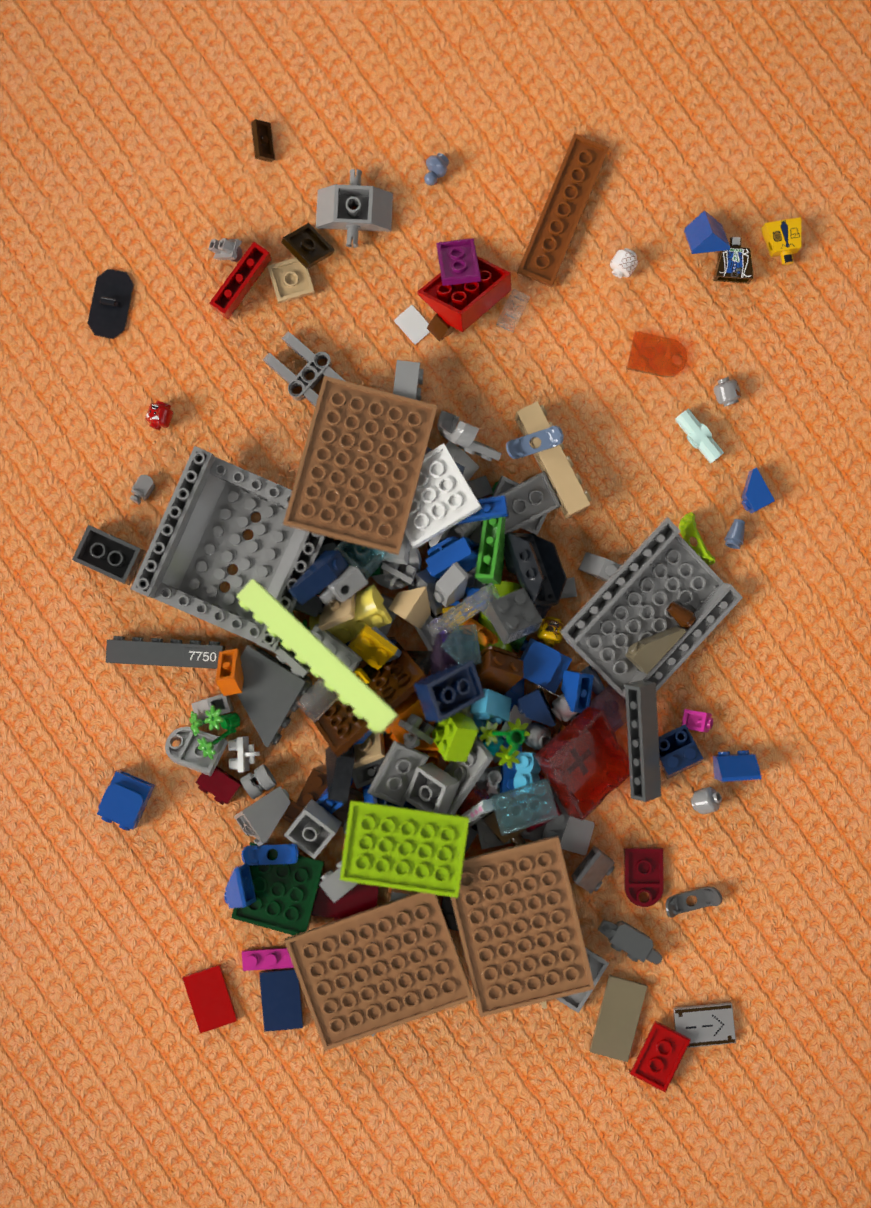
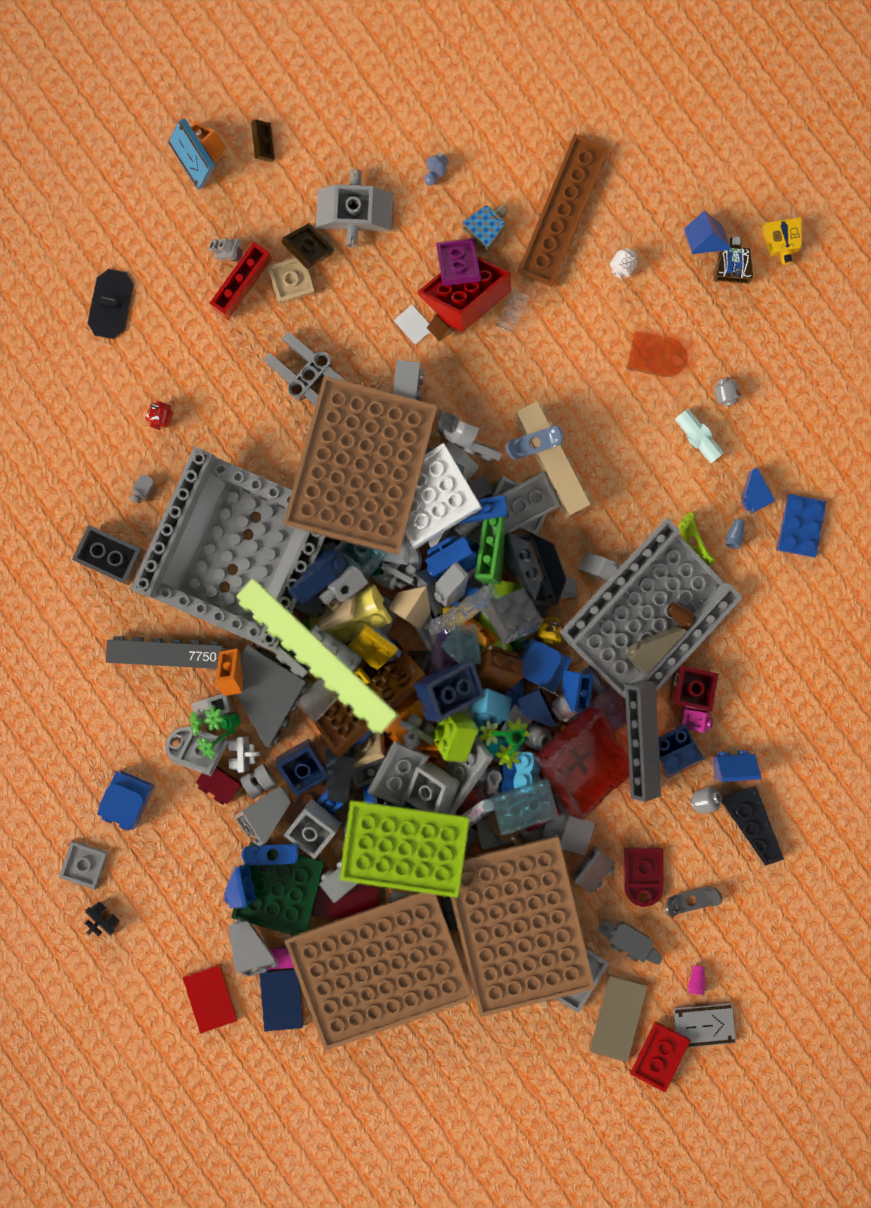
none -> light grey tile [59,840,109,890]
none -> black hips [84,901,120,937]
none -> dark azure tile [168,118,215,190]
none -> orange arch [191,121,227,161]
none -> light grey slope [228,919,279,977]
none -> dark blue slope [276,738,327,796]
none -> torso [462,204,508,253]
none -> dark red brick [668,665,719,713]
none -> dark pink cone [687,965,707,995]
none -> black wing [721,785,784,866]
none -> blue plate [777,494,827,558]

